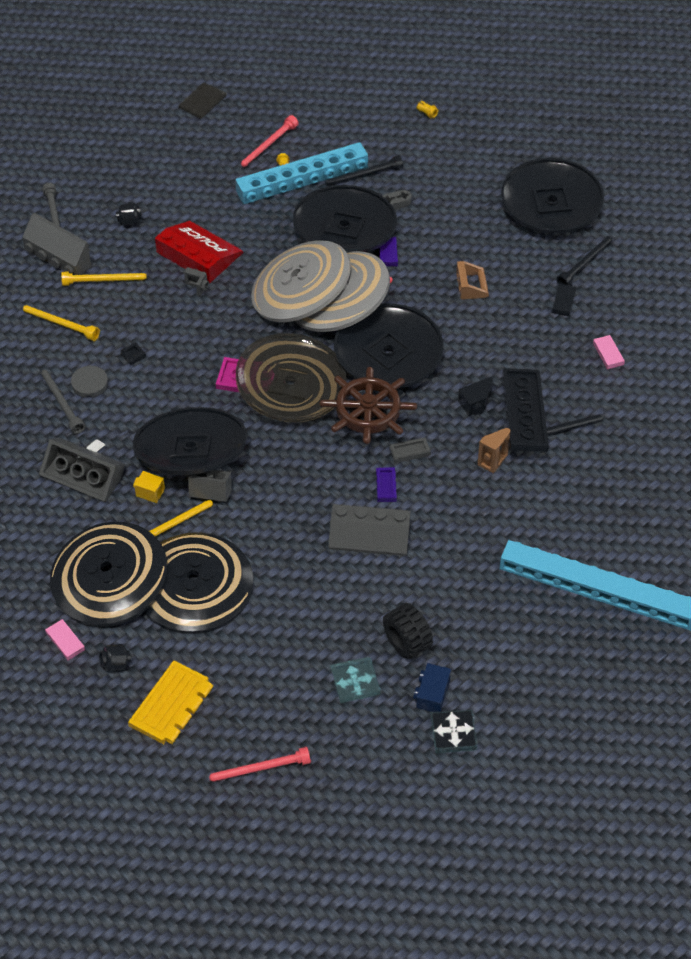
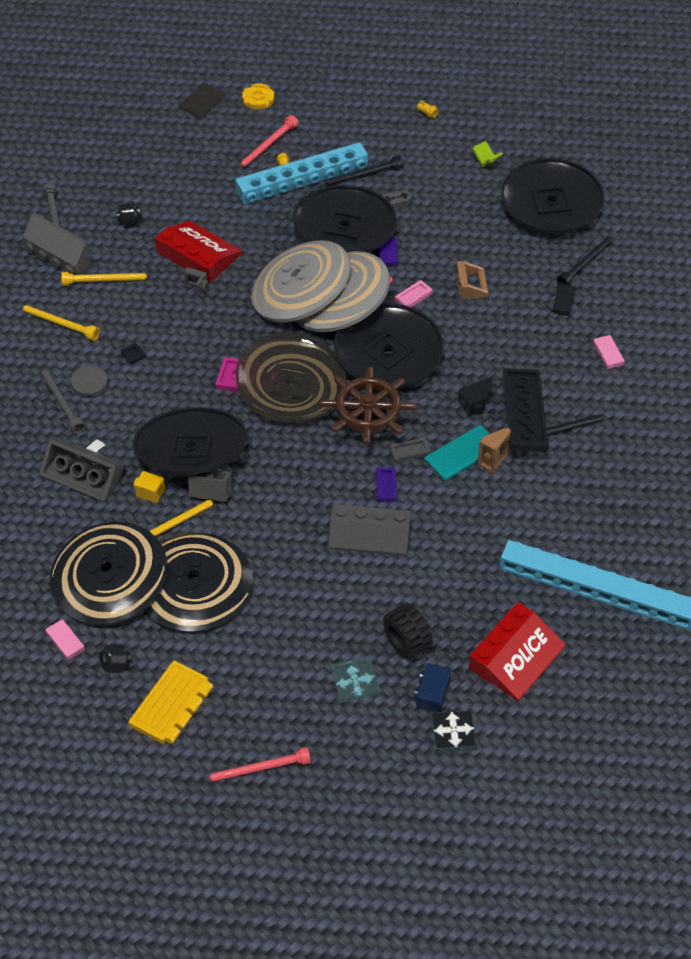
none -> yellow tile [242,84,274,110]
none -> bright pink tile [394,280,433,307]
none -> teal piece [424,424,501,481]
none -> red slope [468,602,566,701]
none -> lime bracket [472,141,503,168]

